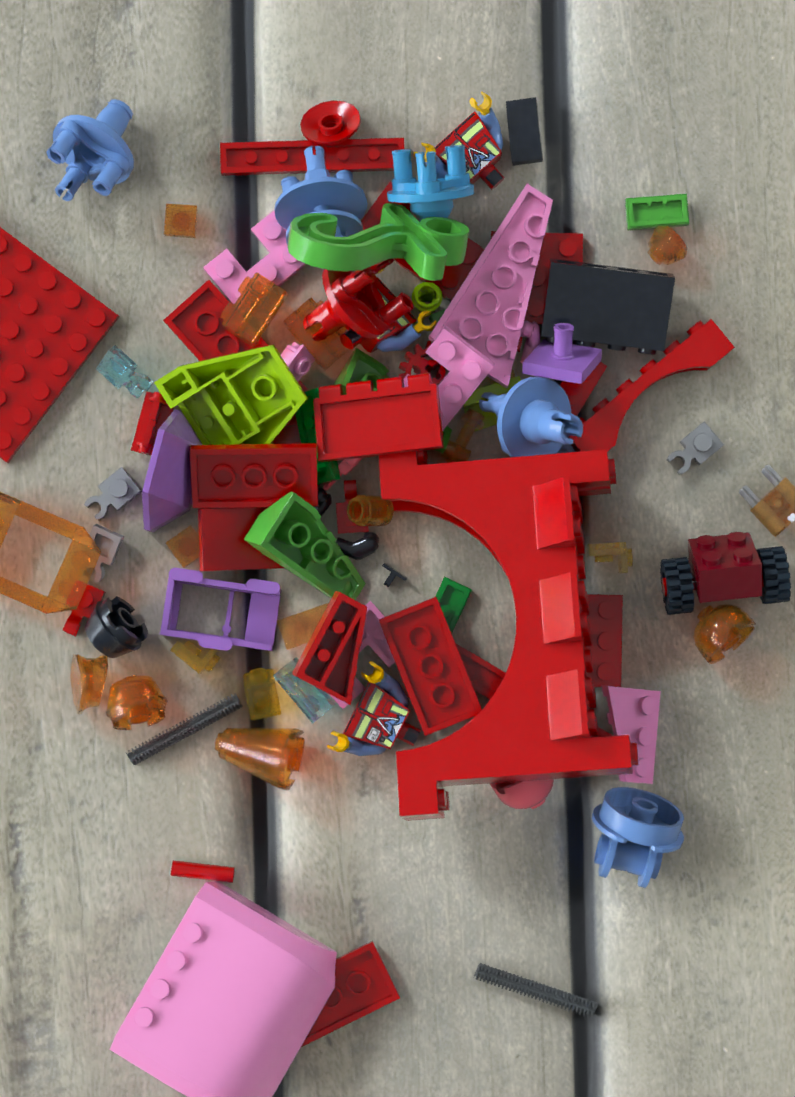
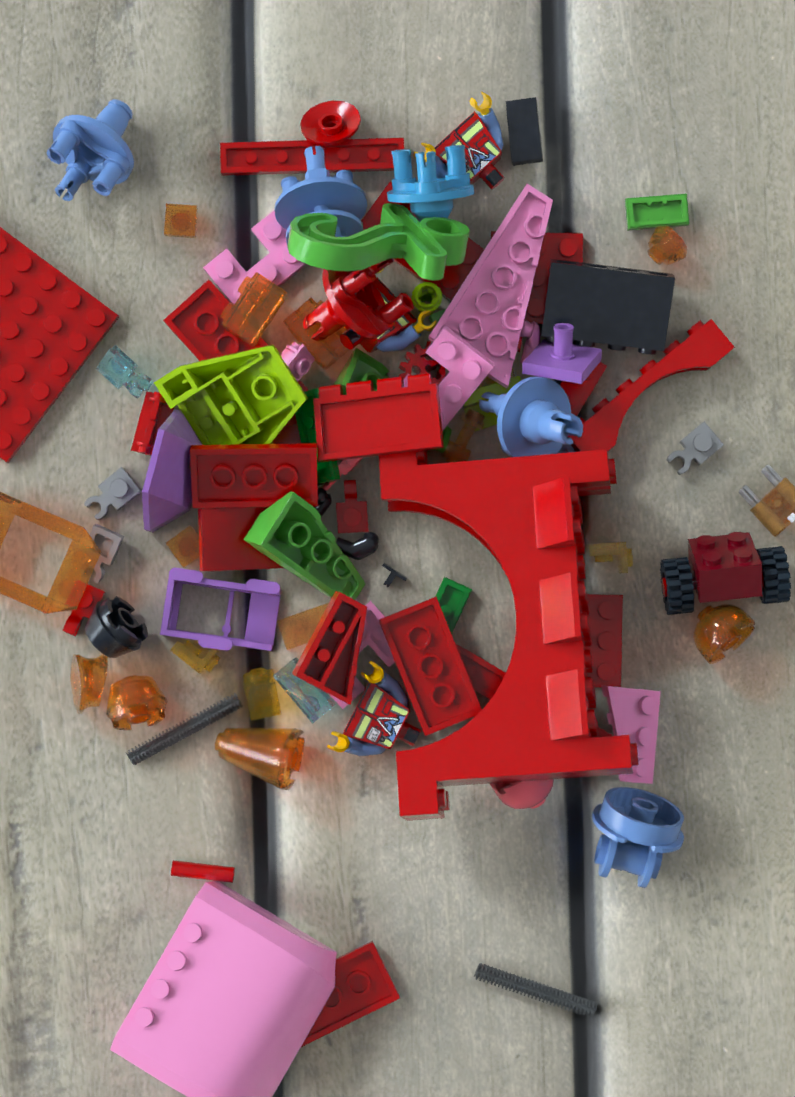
clear orange brick [347,495,394,526] -> none

